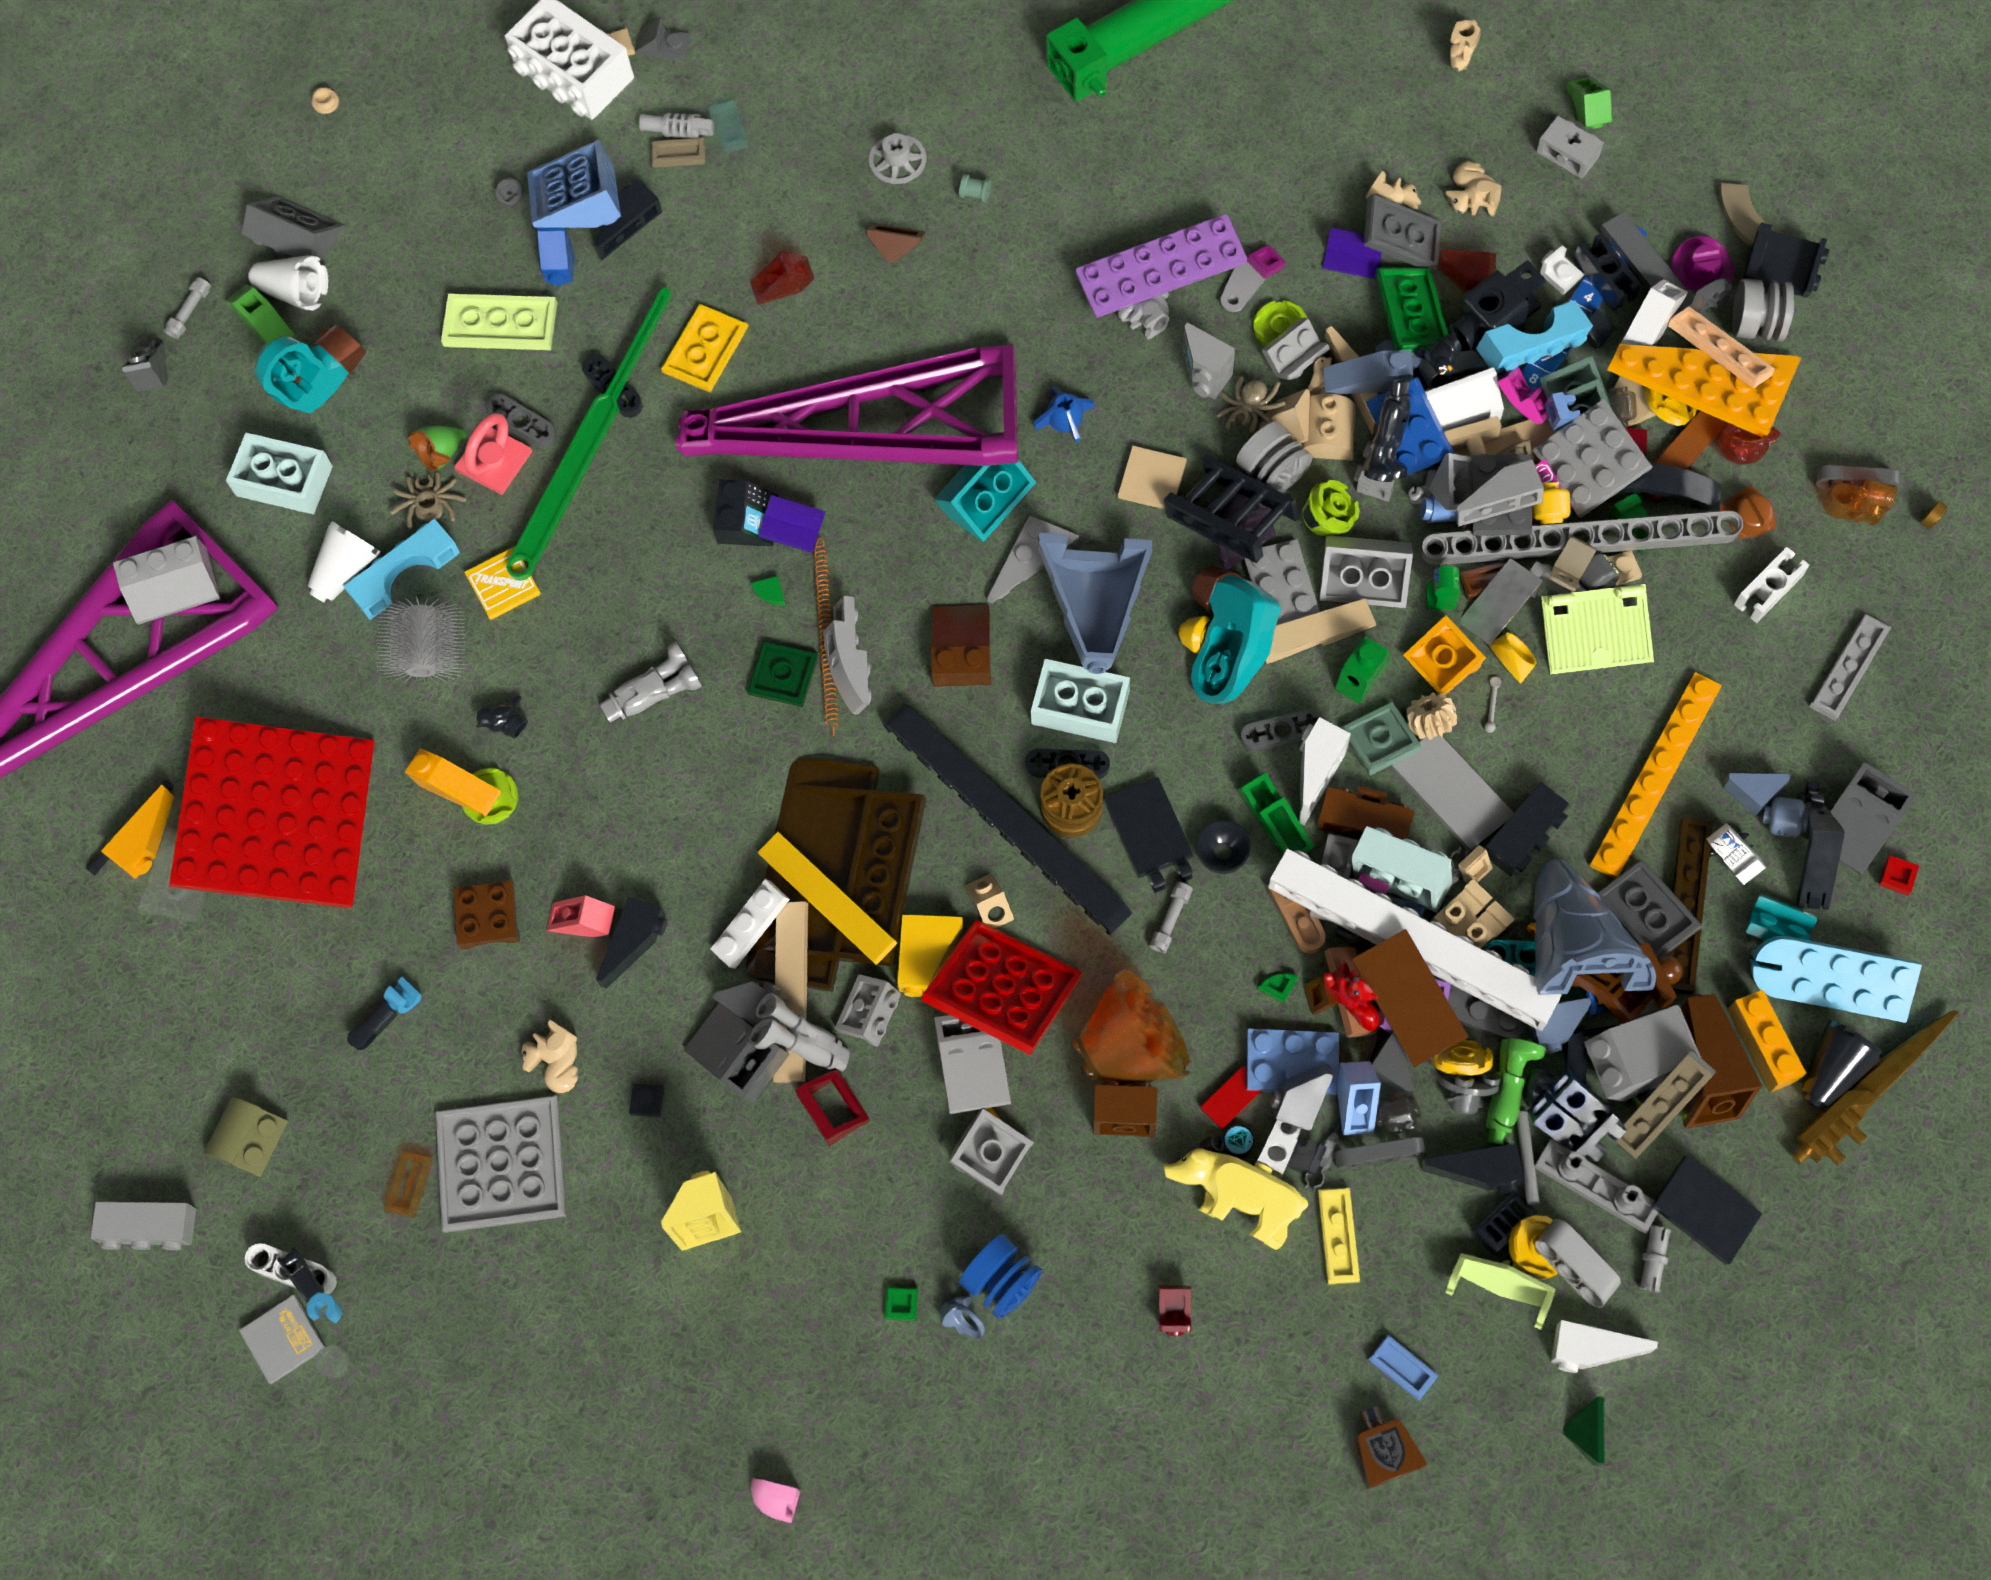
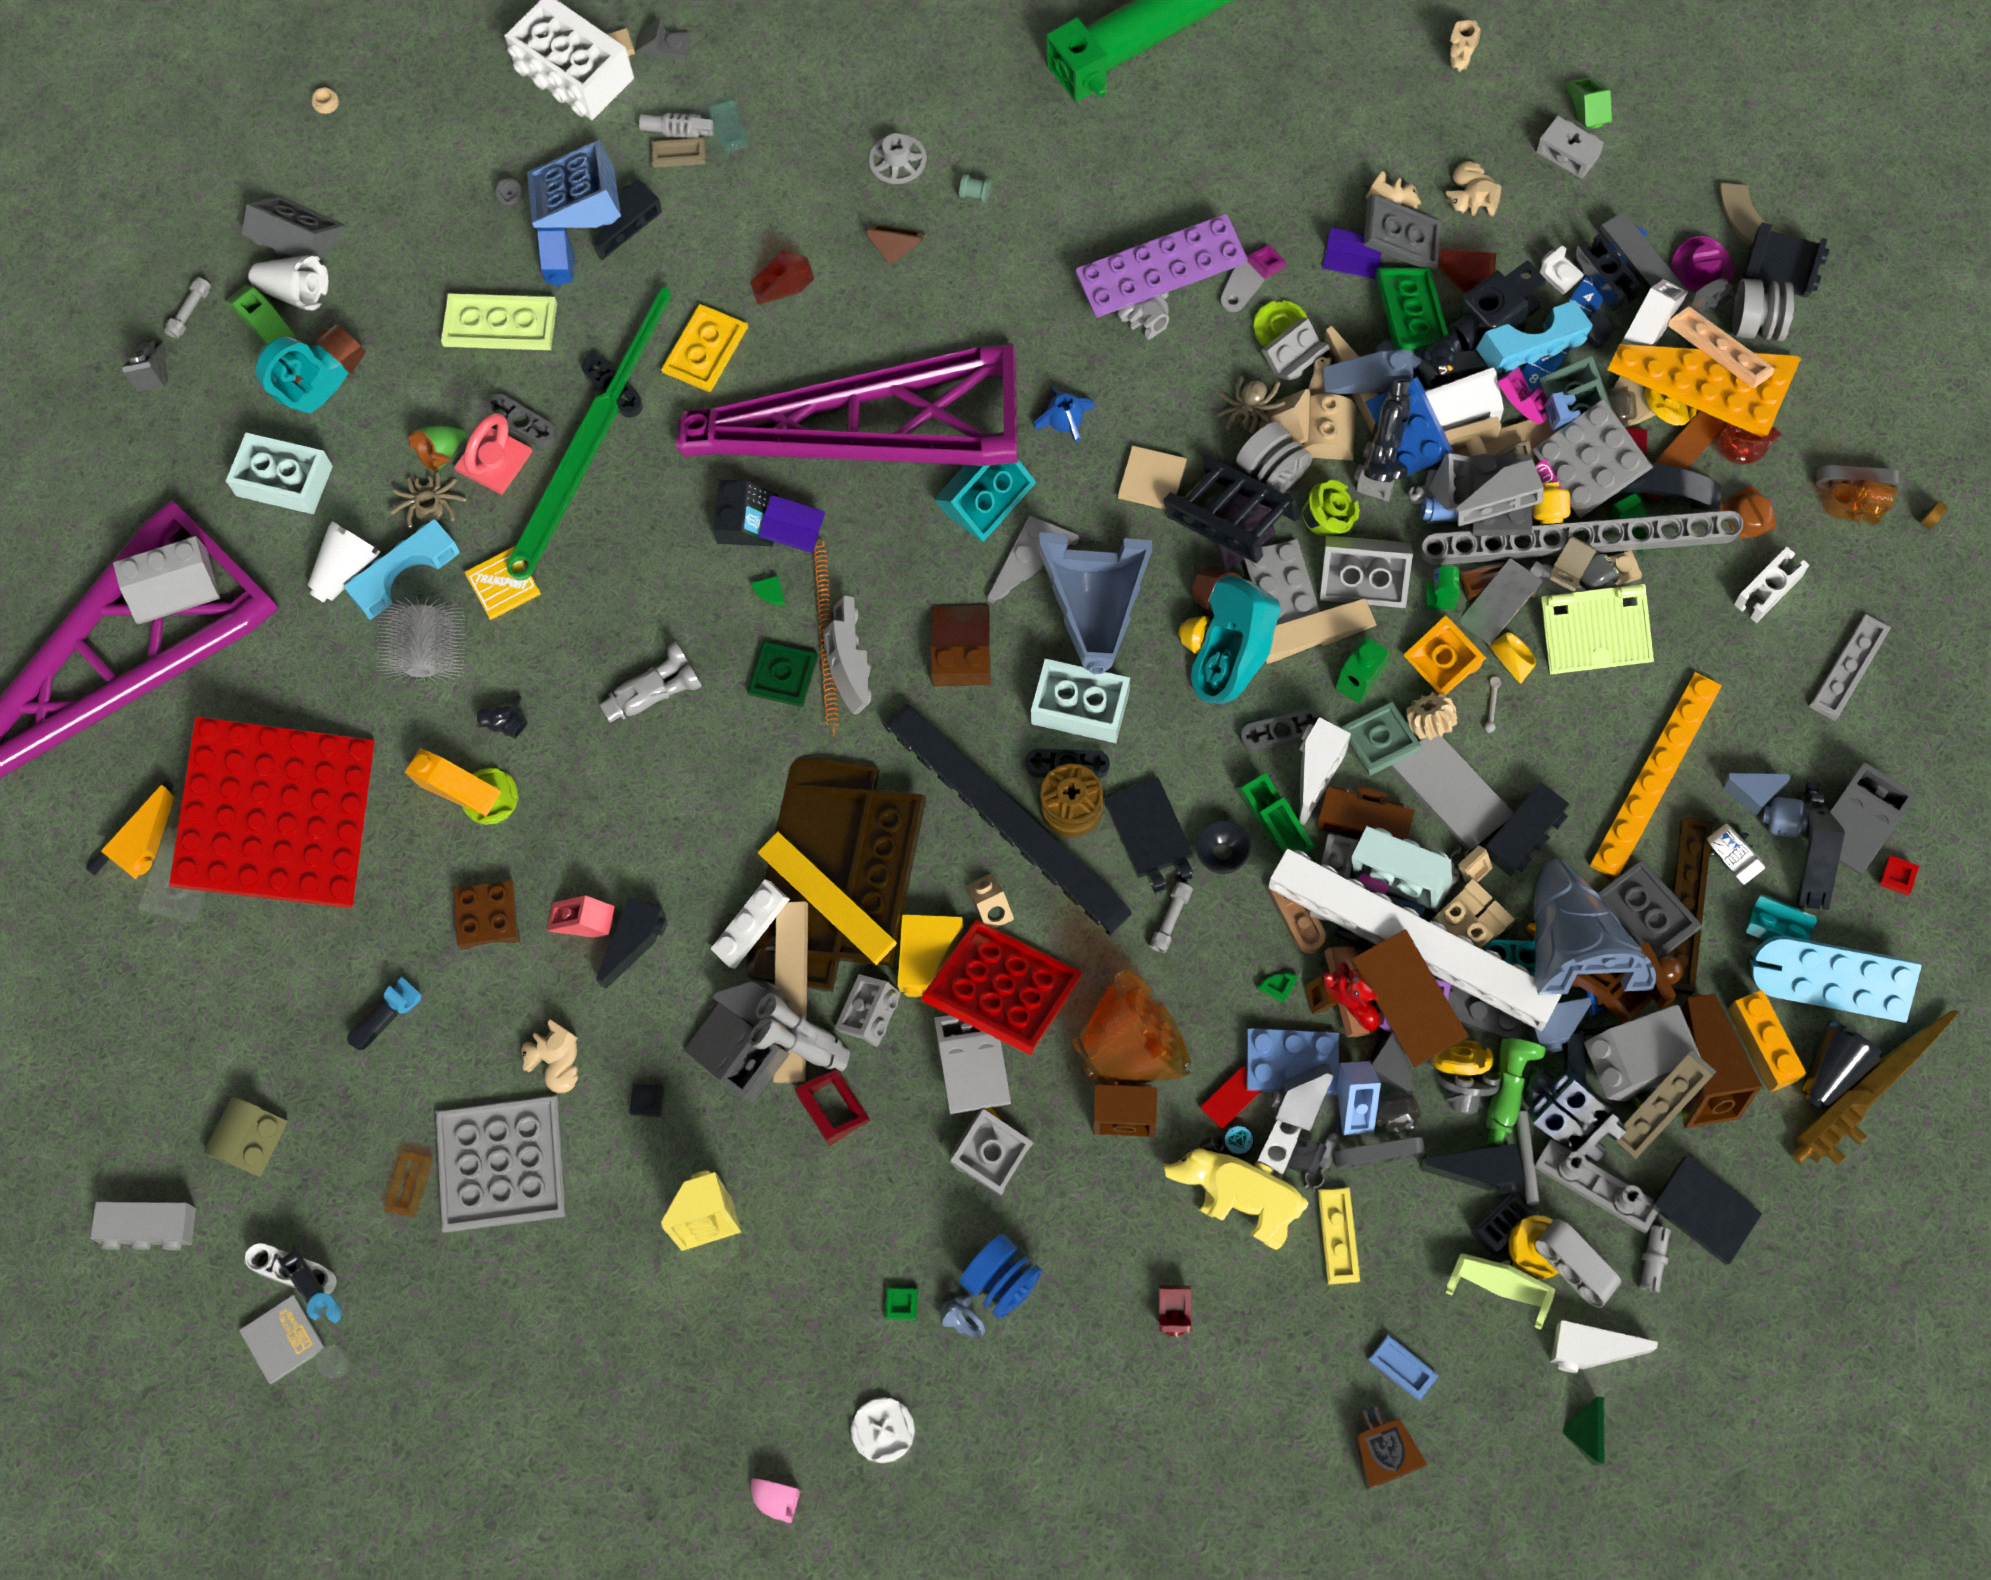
light grey slope [1183,322,1235,400] -> none
none -> white tile [851,1397,915,1463]

